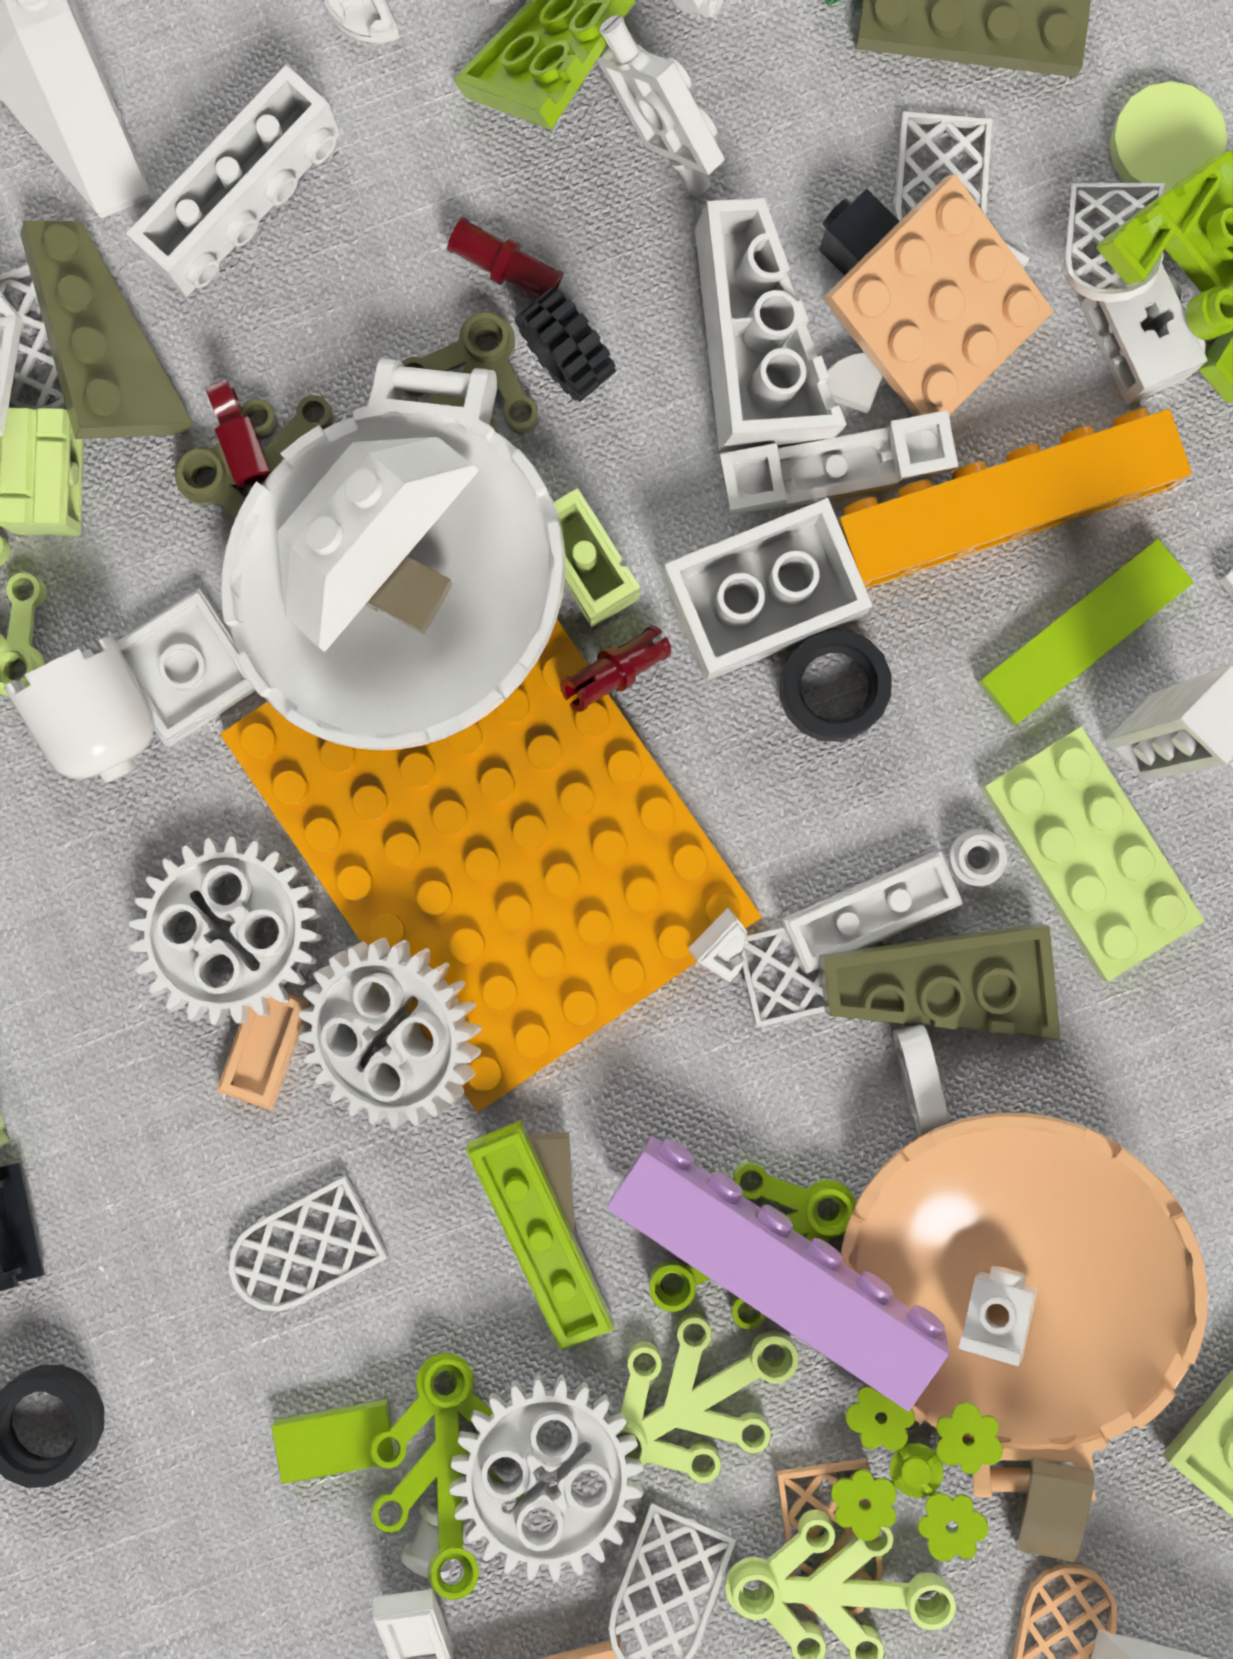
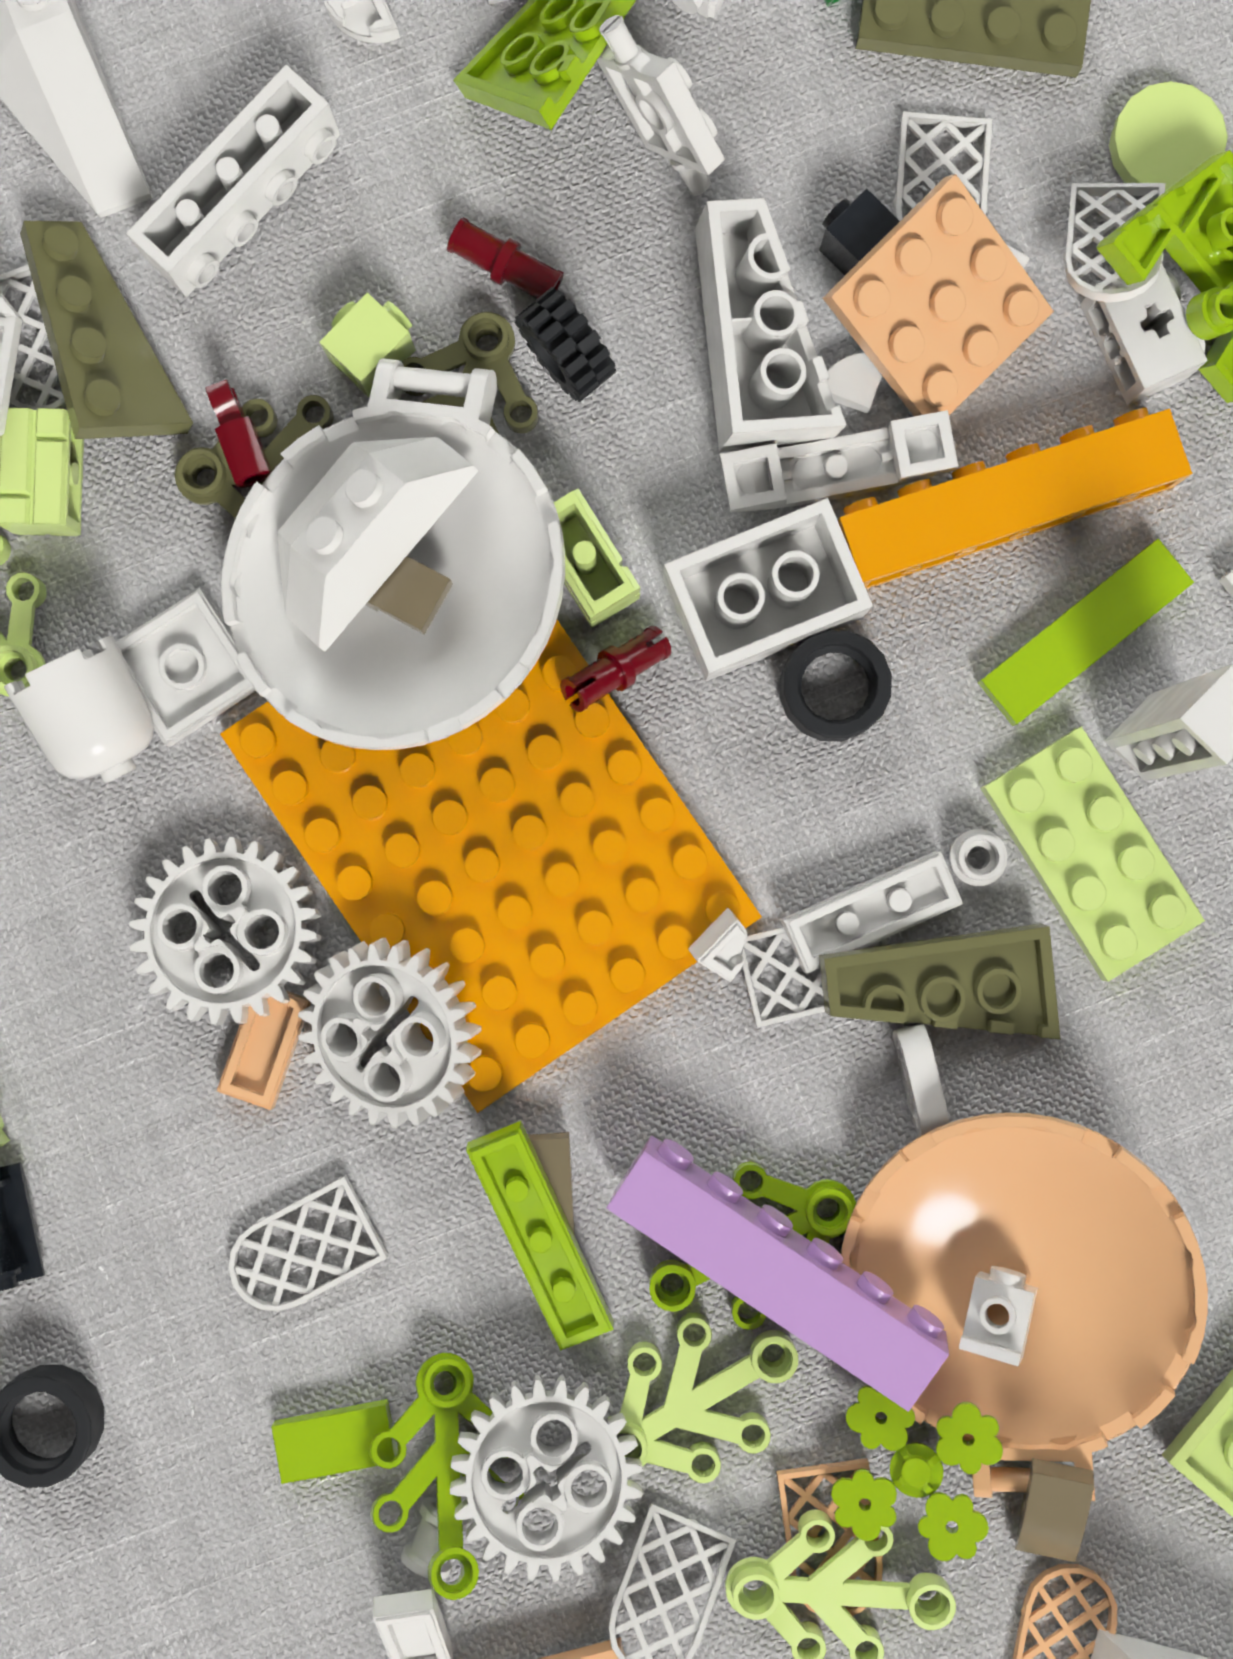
none -> yellowish green brick [319,292,416,398]

